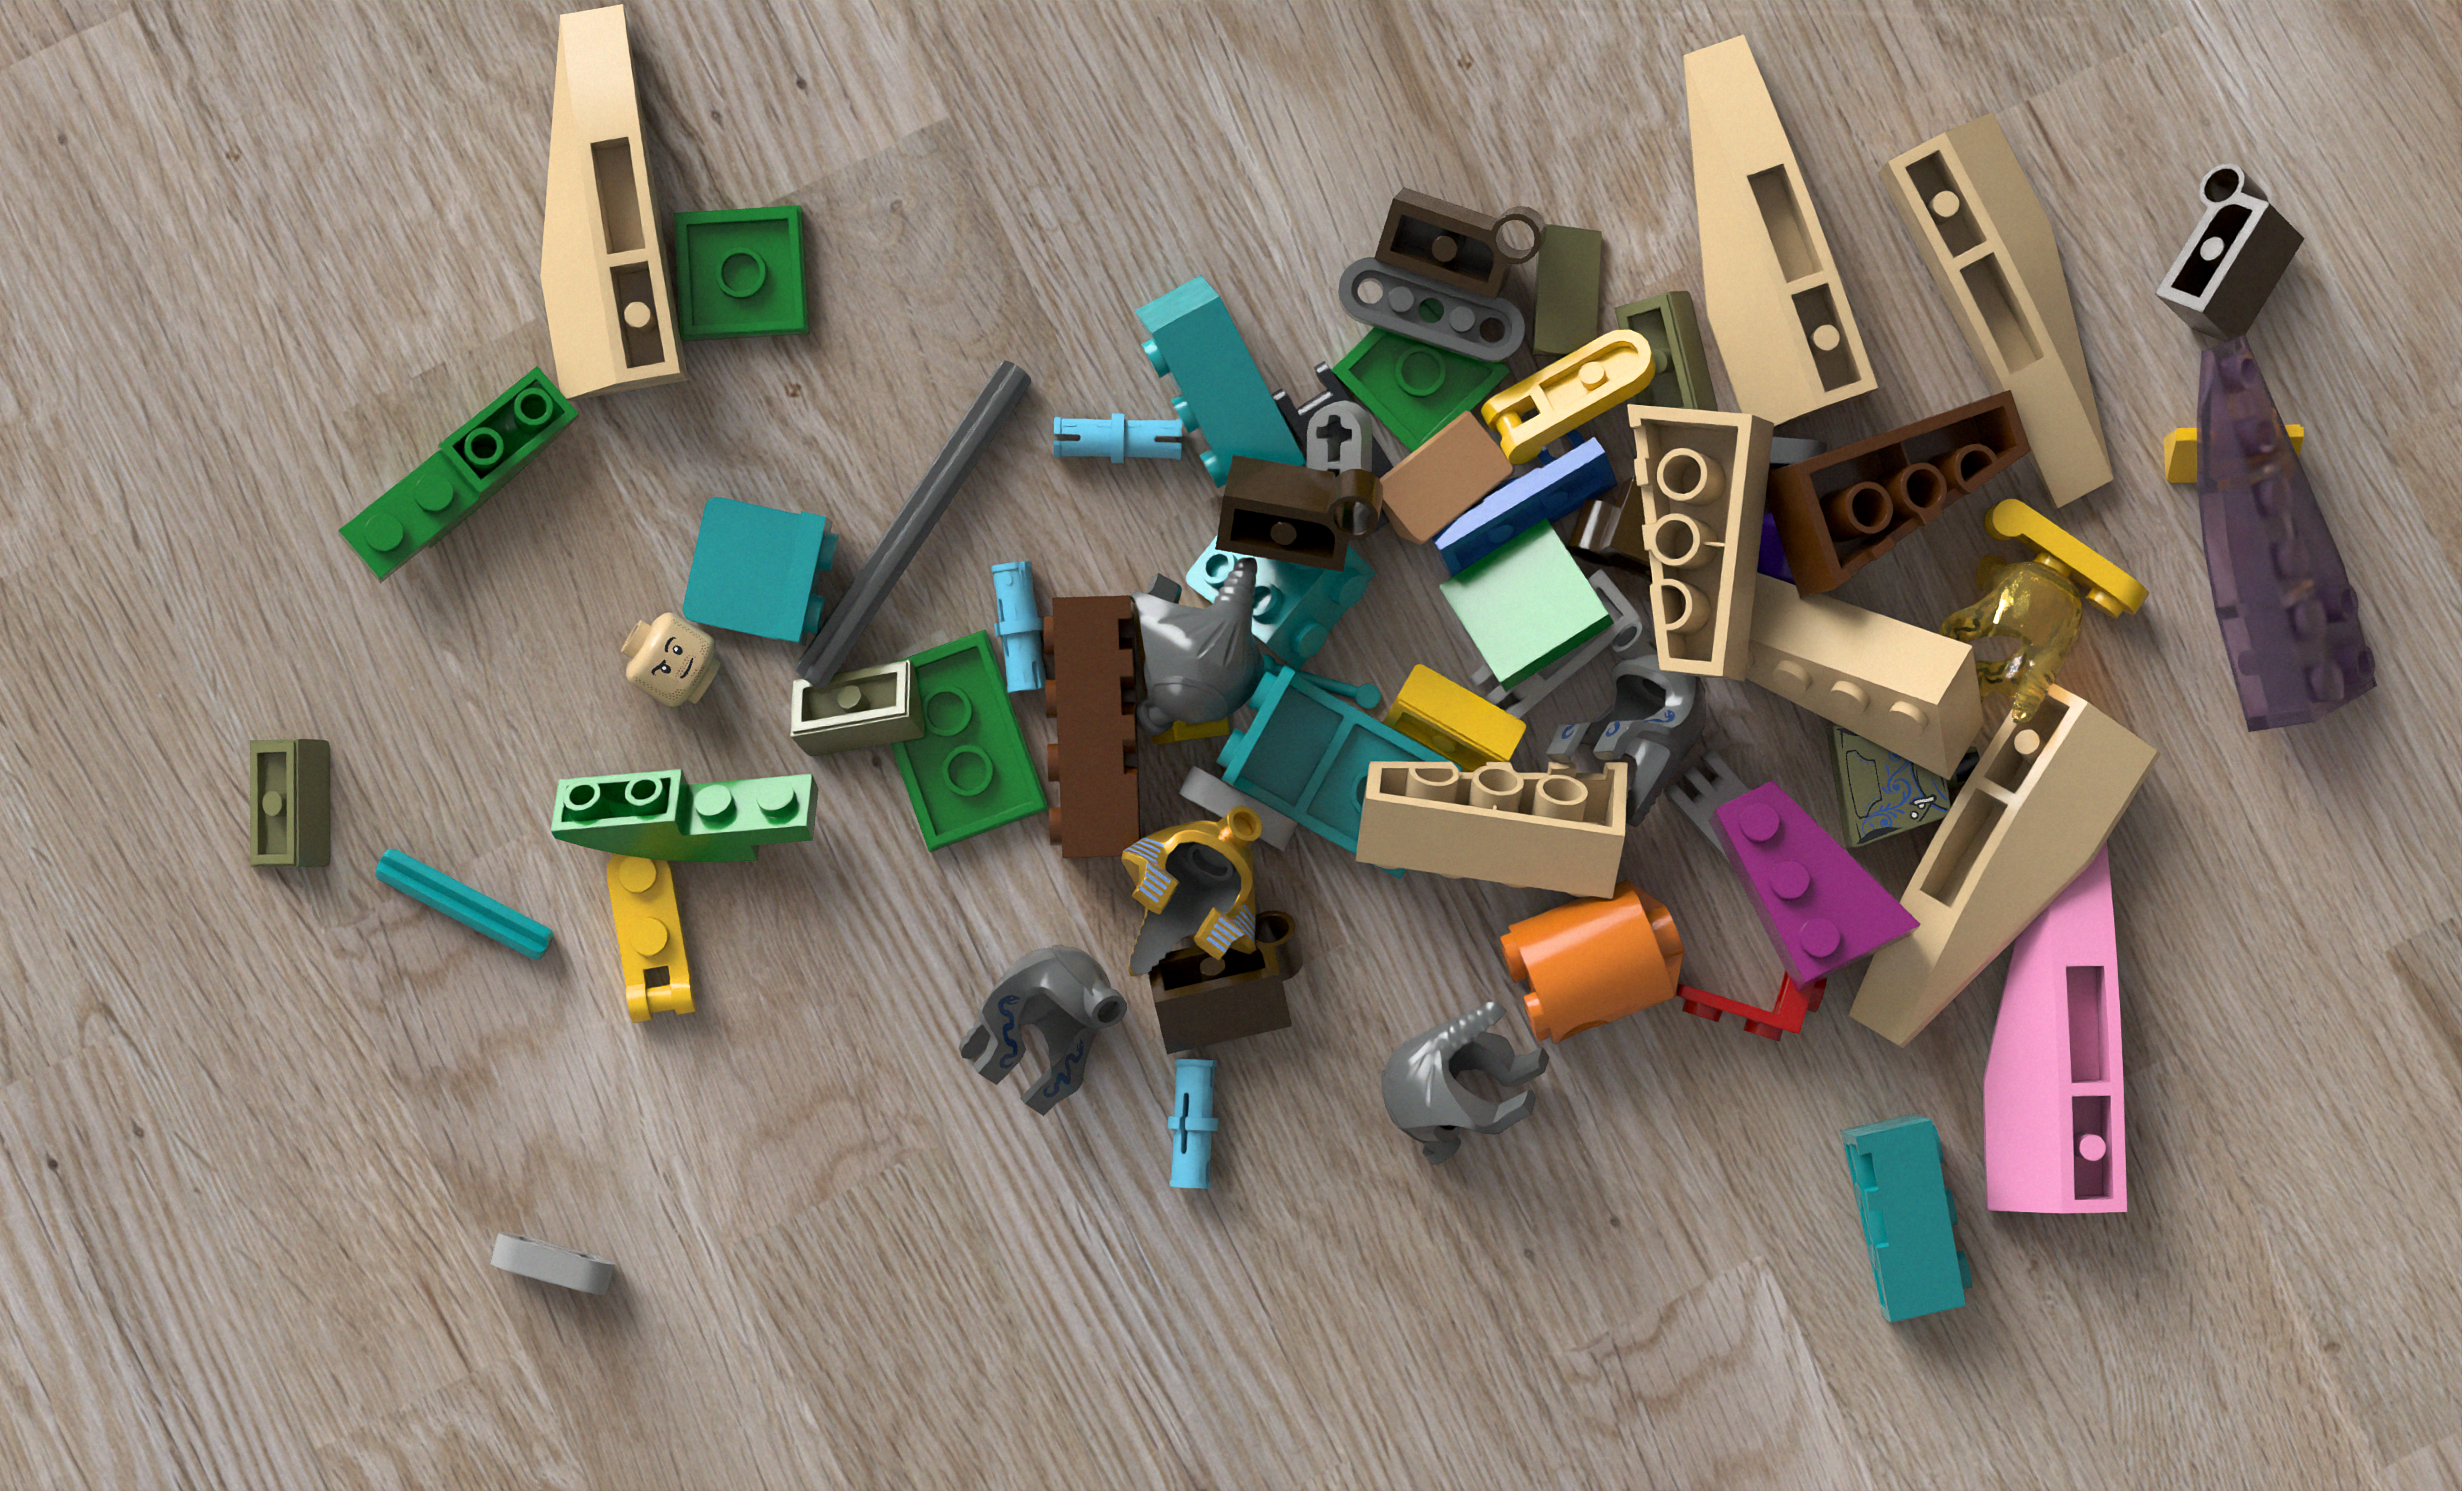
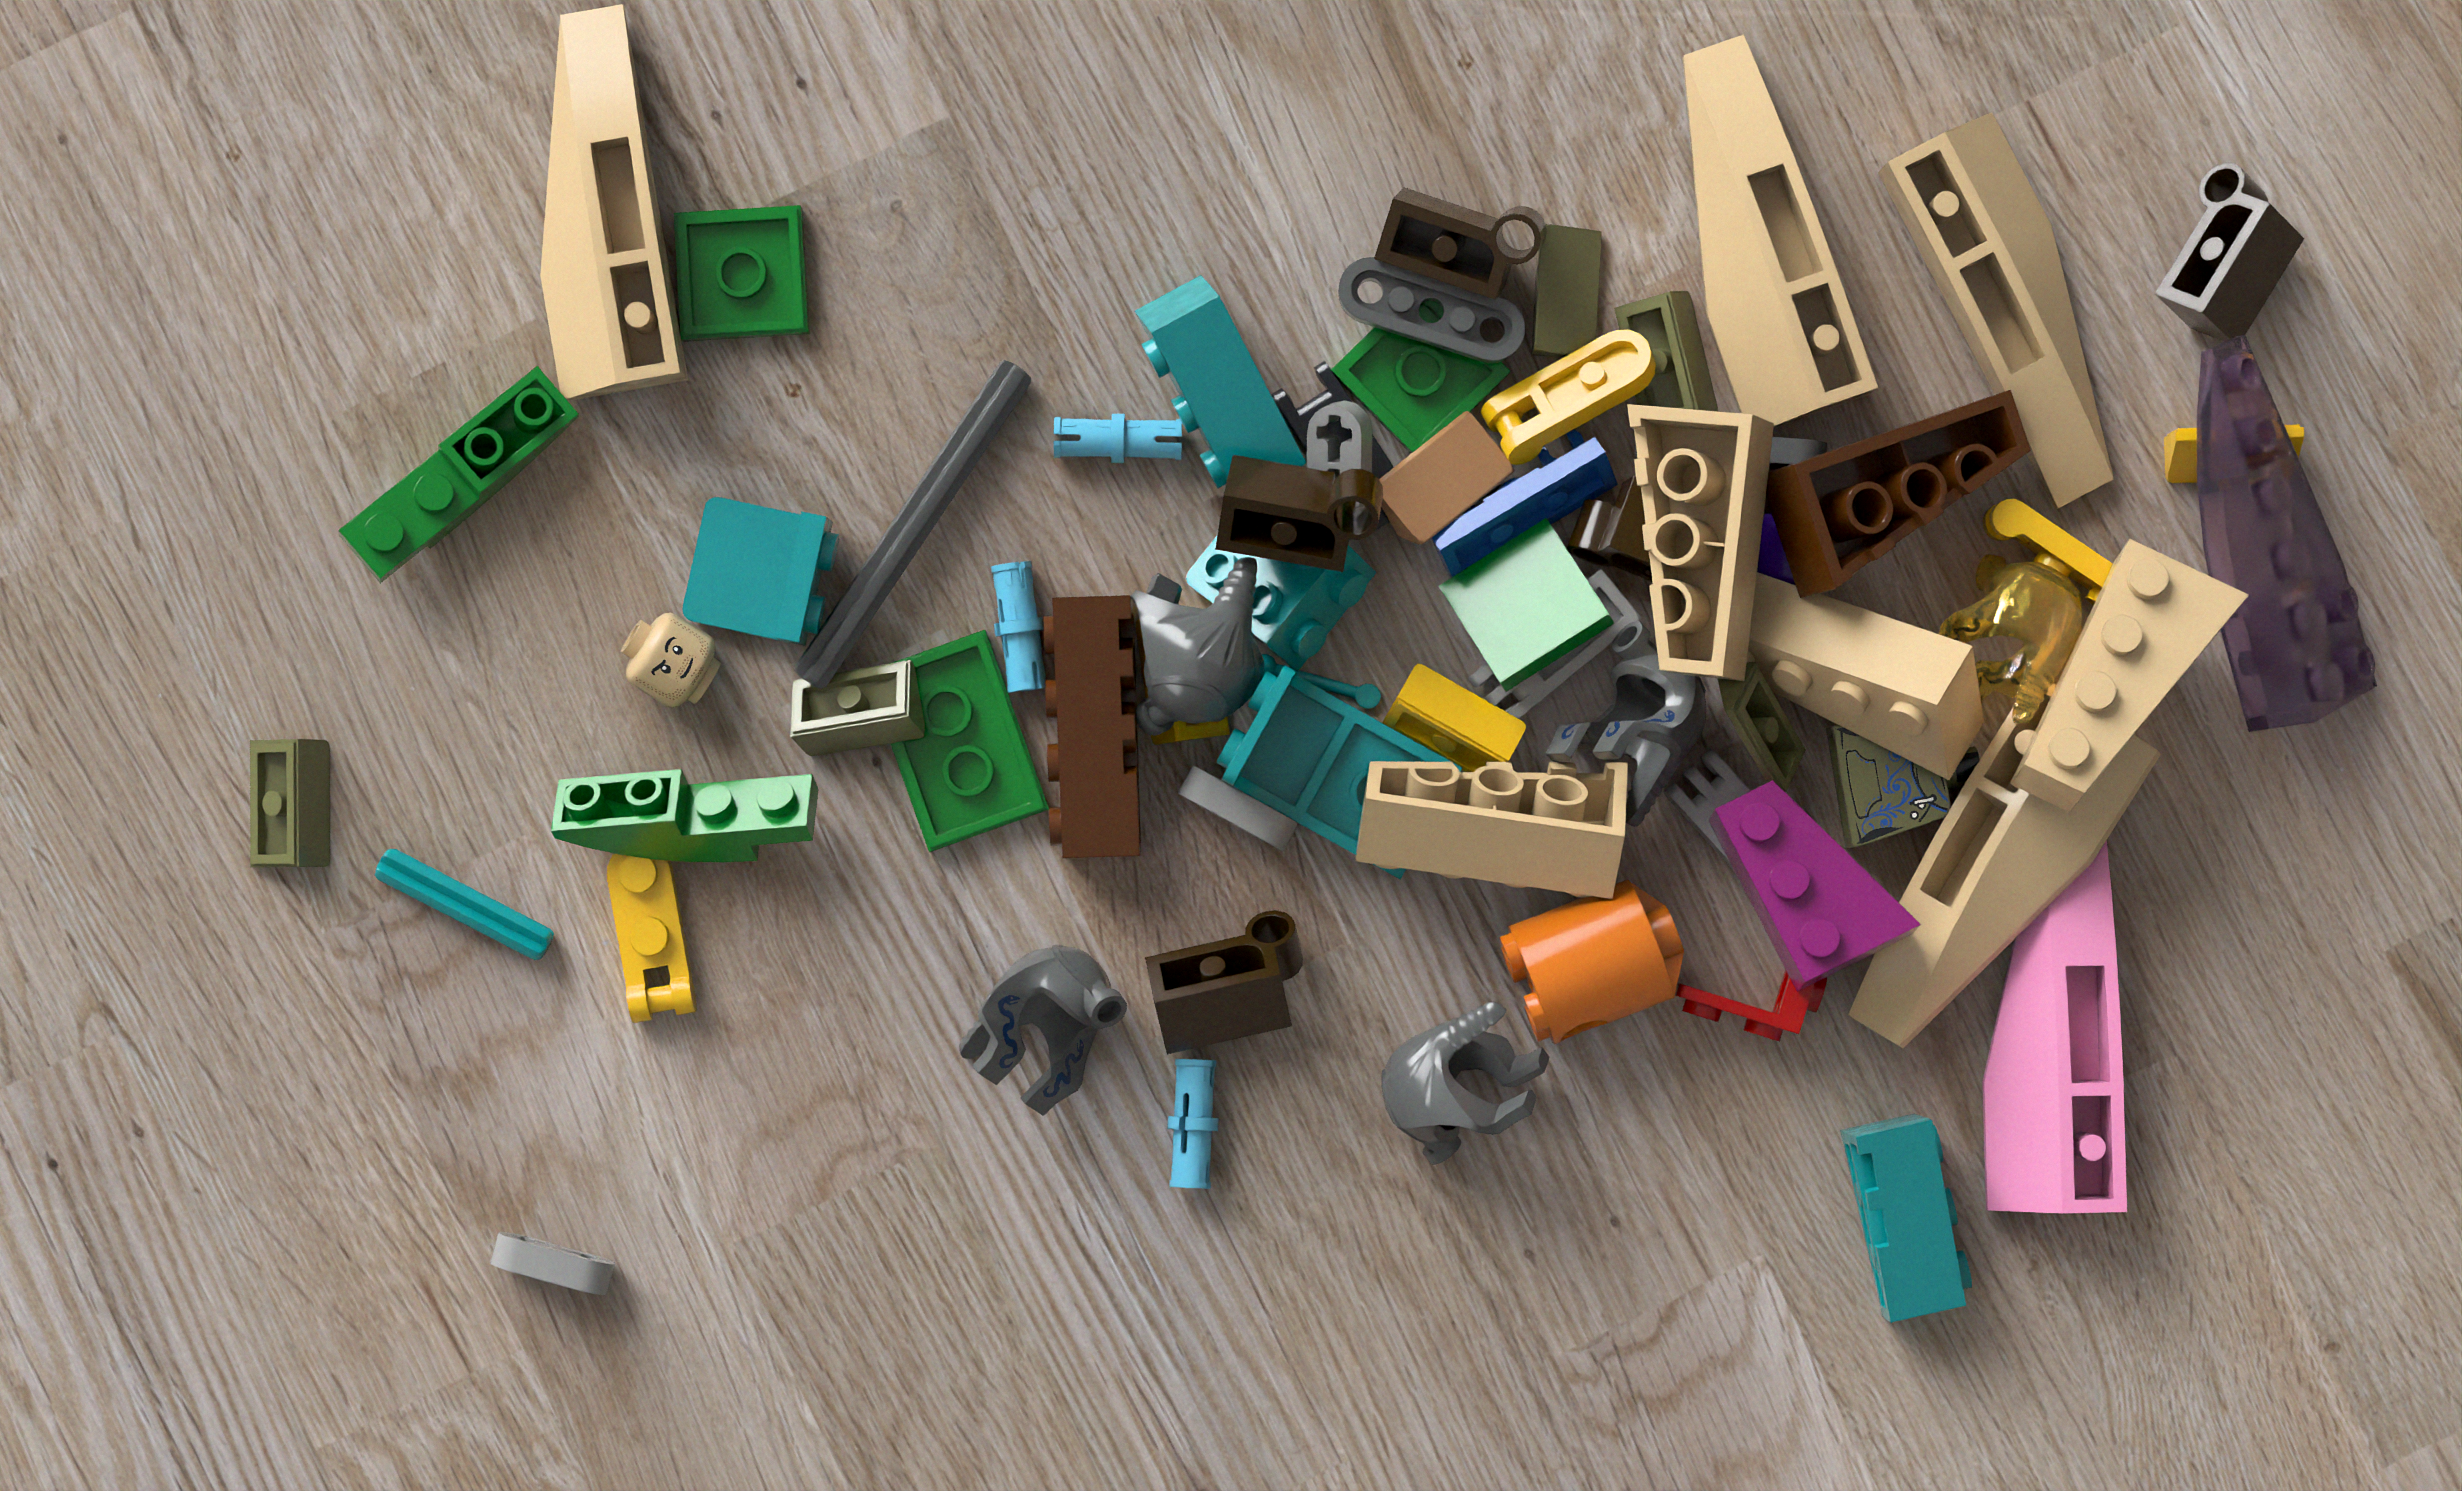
piece [1121,806,1263,977] -> none
none -> olive slope [1717,662,1806,793]
none -> tan wedge [2010,539,2249,812]

